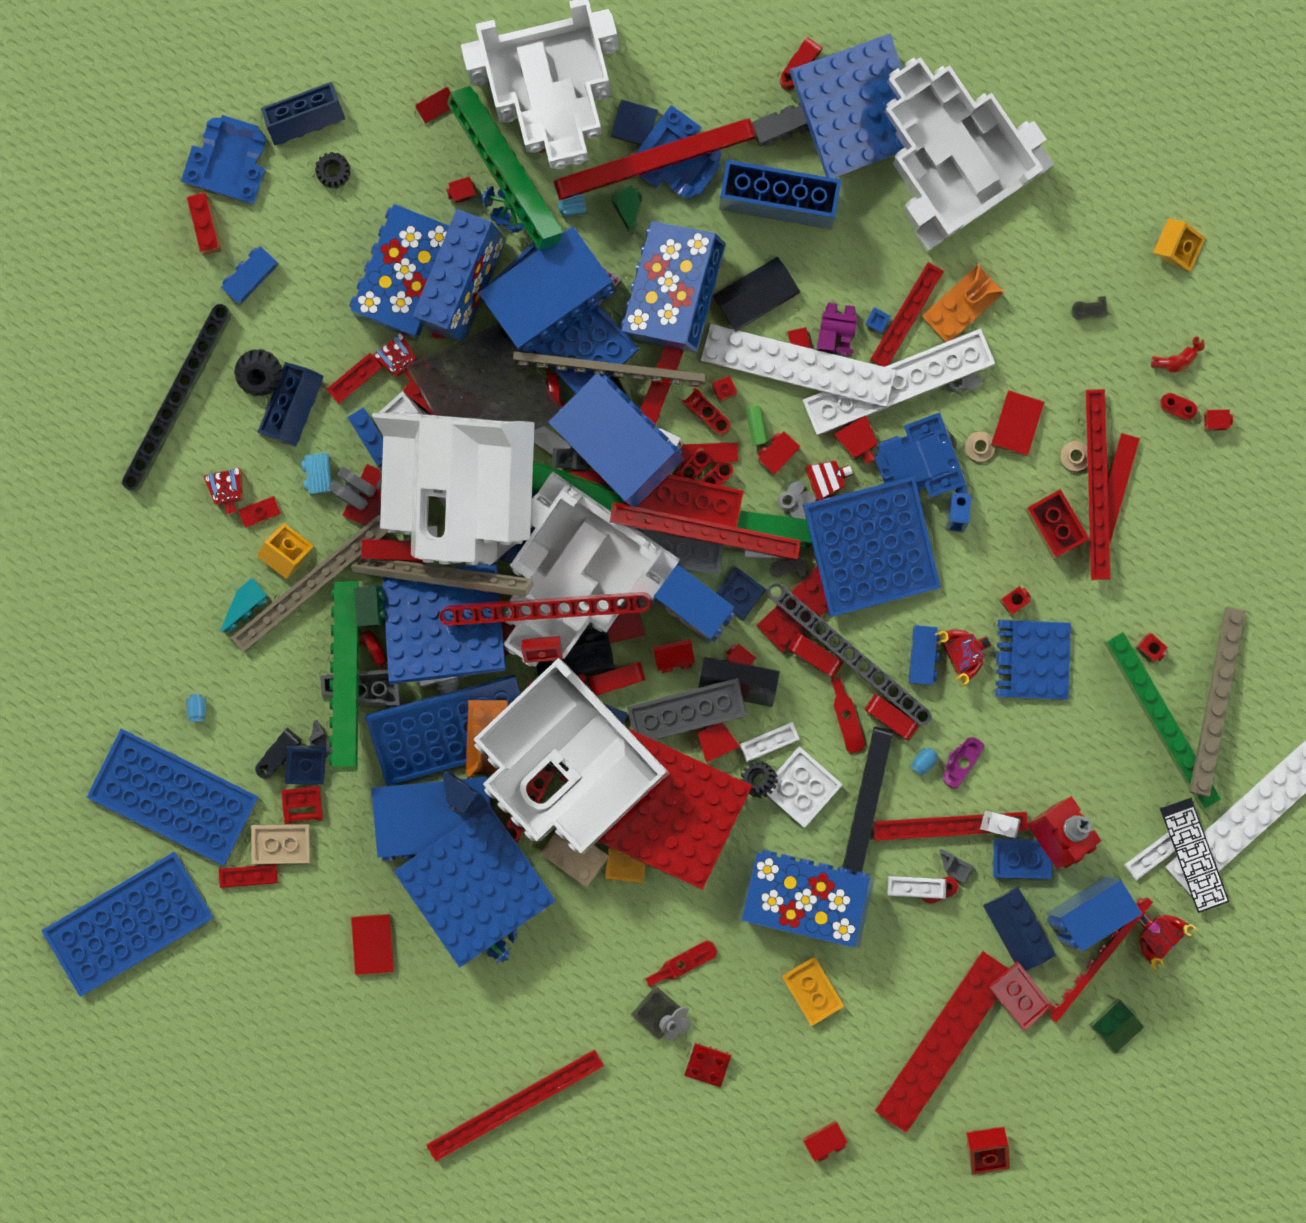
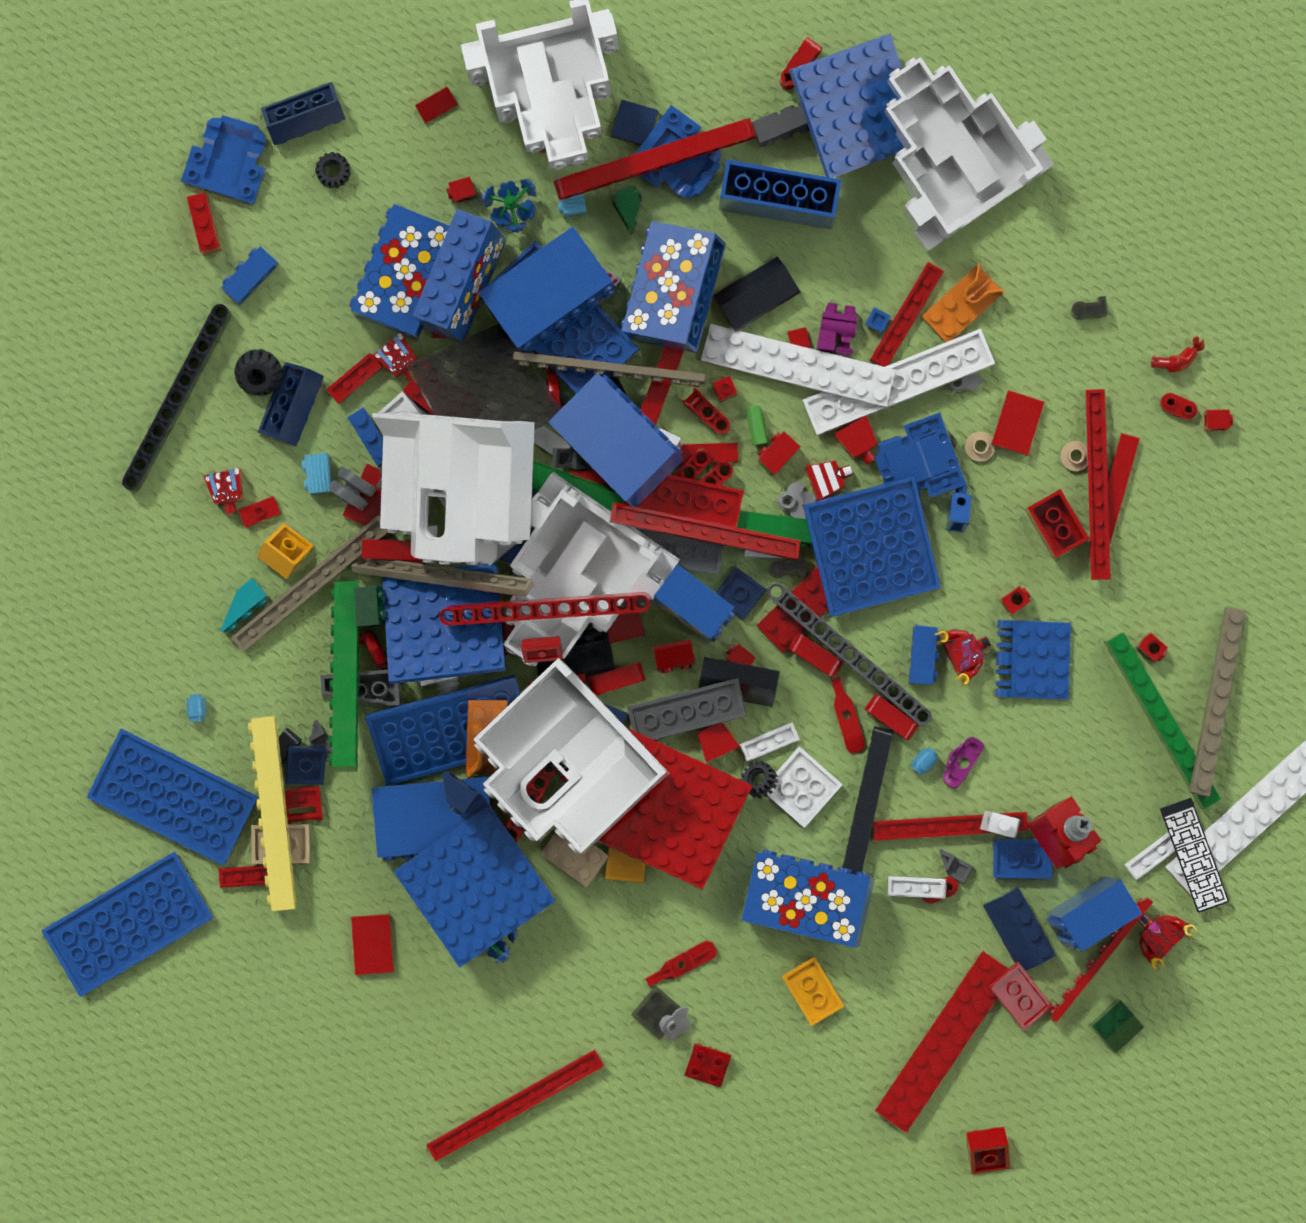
green brick [447,86,563,250] -> none
red brick [802,1120,848,1162] -> none
light orange slope [1153,218,1206,272] -> none
none -> light yellow brick [248,715,297,911]

